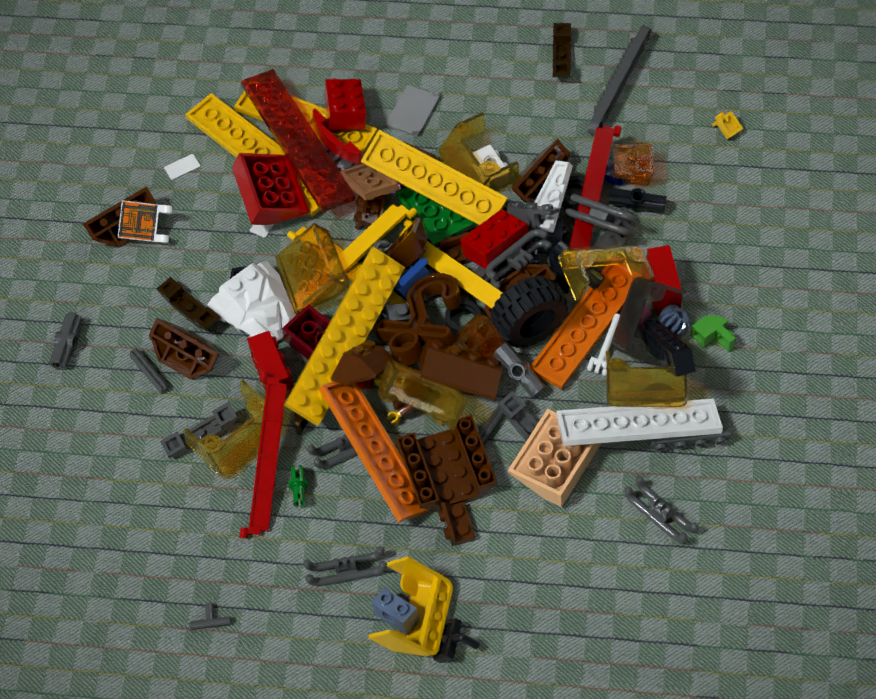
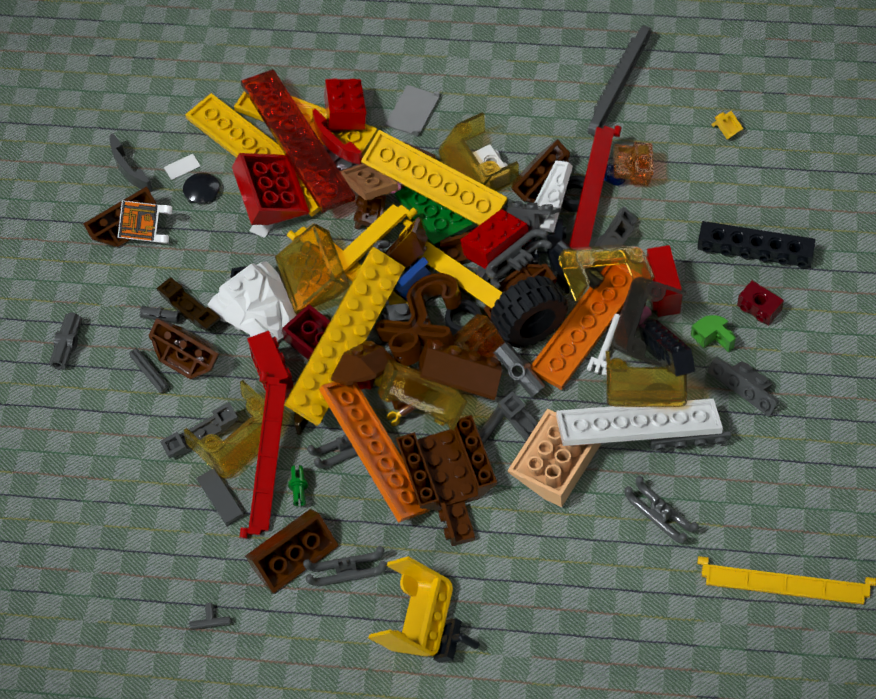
sand blue brick [371,587,420,635] -> none
dark brown slope [552,23,571,77] -> none
dark grey piece [565,194,639,237] -> none
black piece [609,188,667,213] -> none
sand blue gear [658,304,692,337] -> none
none -> dark grey slope [110,133,153,192]
none -> dark grey pin [140,305,180,323]
none -> black dish [183,173,219,203]
none -> dark grey tile [196,468,244,526]
none -> reddish brown slope [245,509,339,593]
none -> black brick [697,221,816,268]
none -> yellow piece [697,556,876,605]
none -> dark grey bracket [708,356,779,416]
none -> dark red brick [737,280,784,326]

